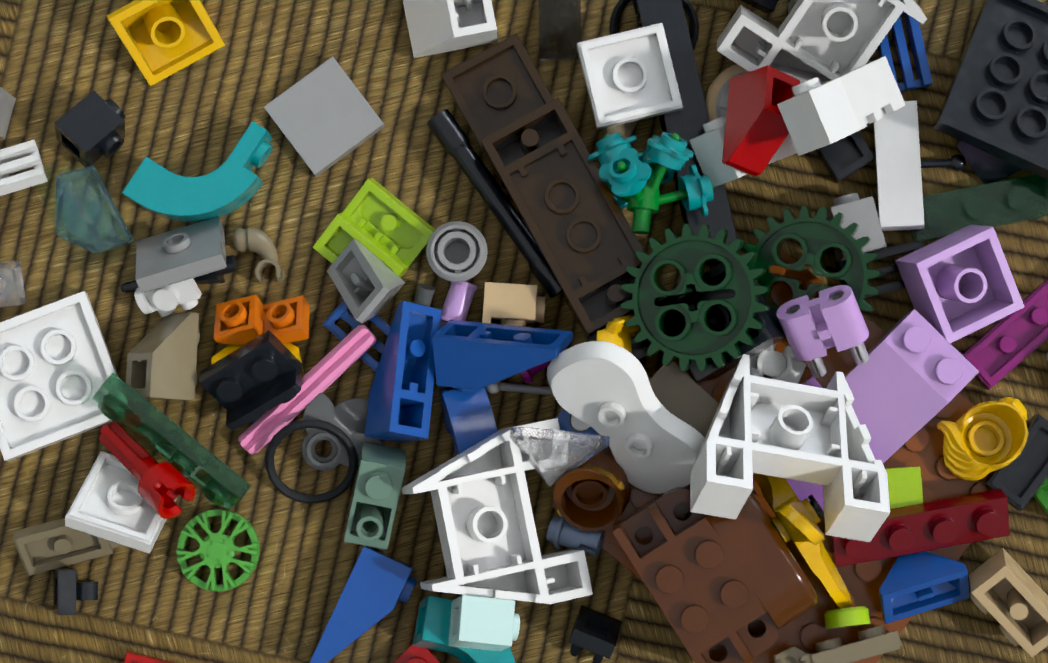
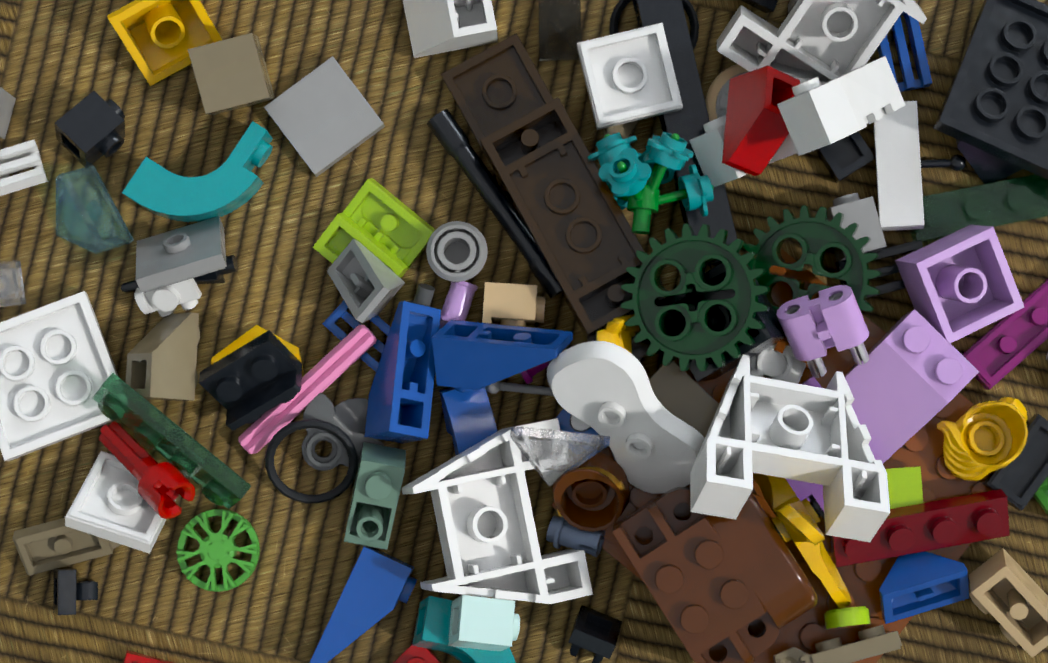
orange slope [213,294,310,345] -> none
dark tan arm [233,226,285,285] -> none
none -> dark tan head [188,33,275,115]

